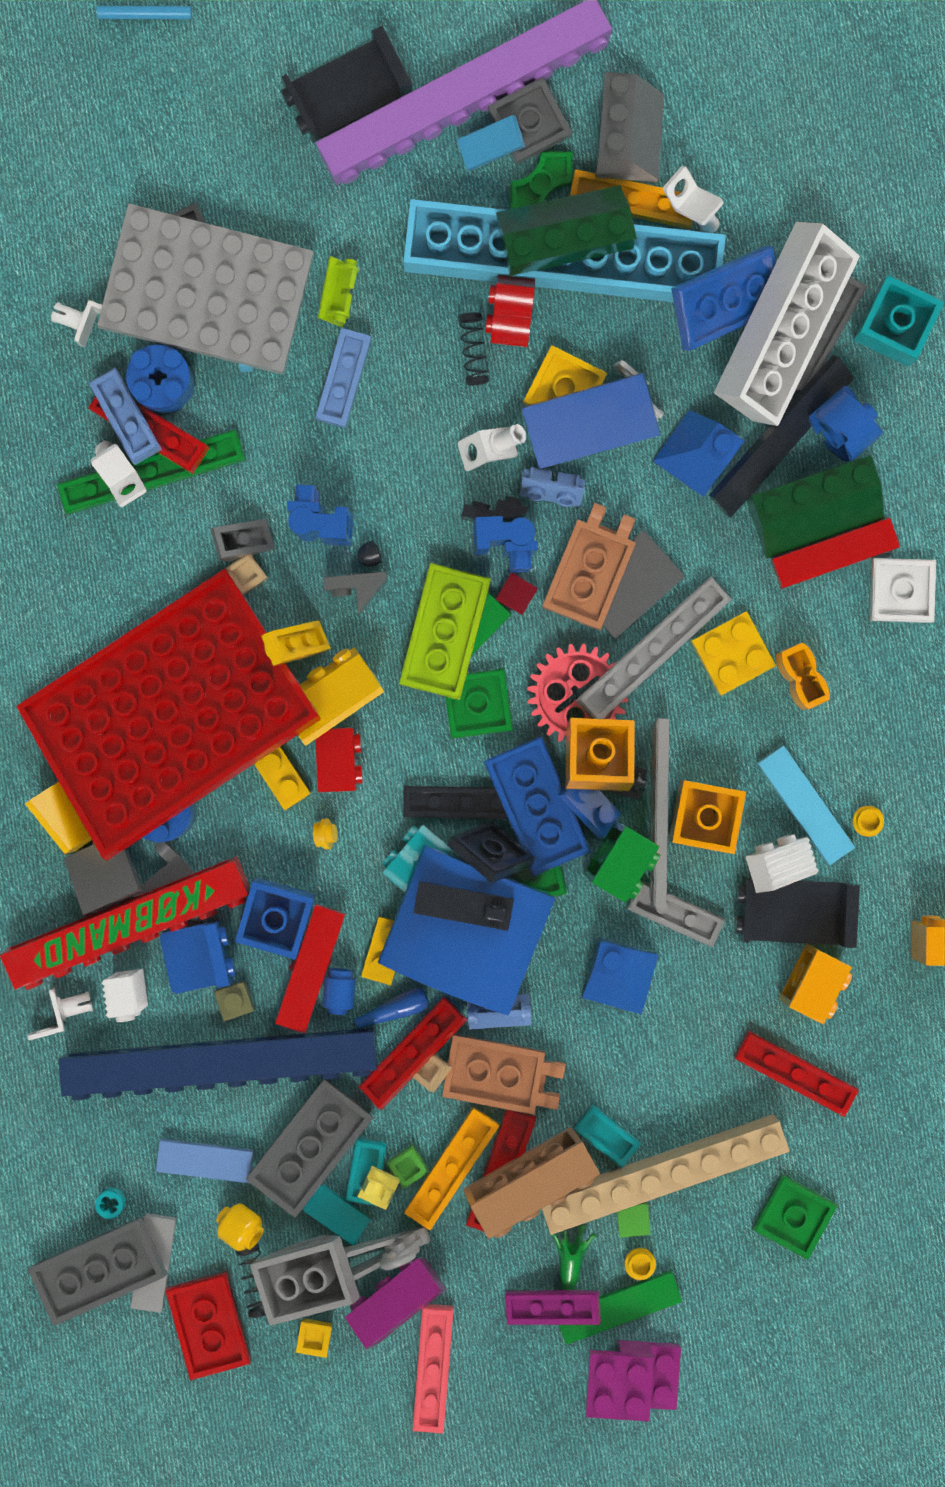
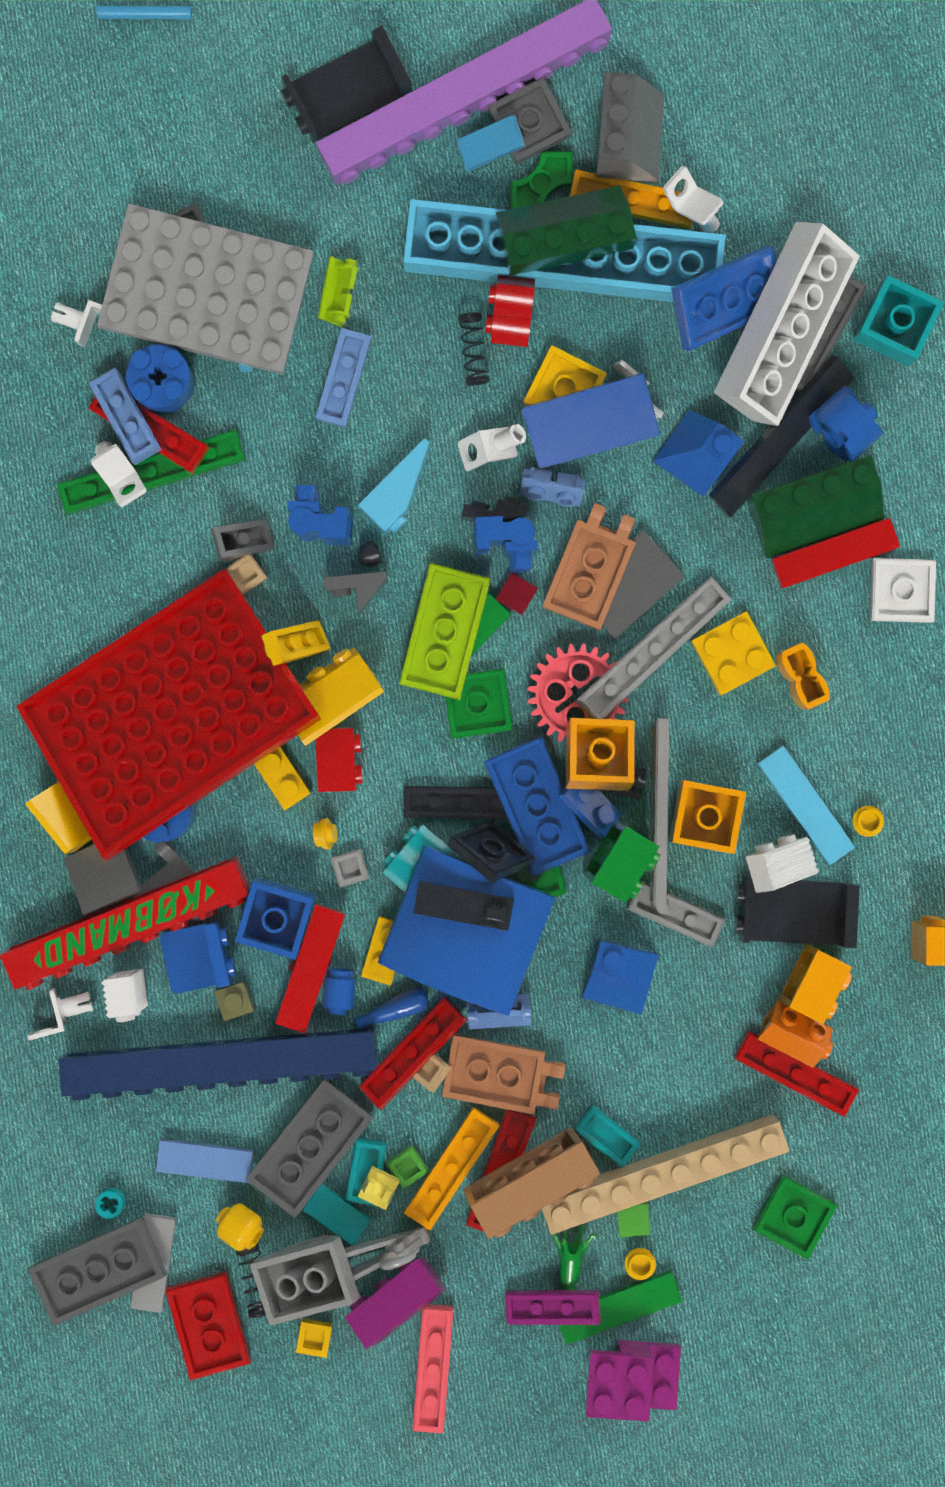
none -> light grey tile [331,848,370,888]
none -> medium azure slope [358,438,430,535]
none -> orange brick [758,1000,833,1068]

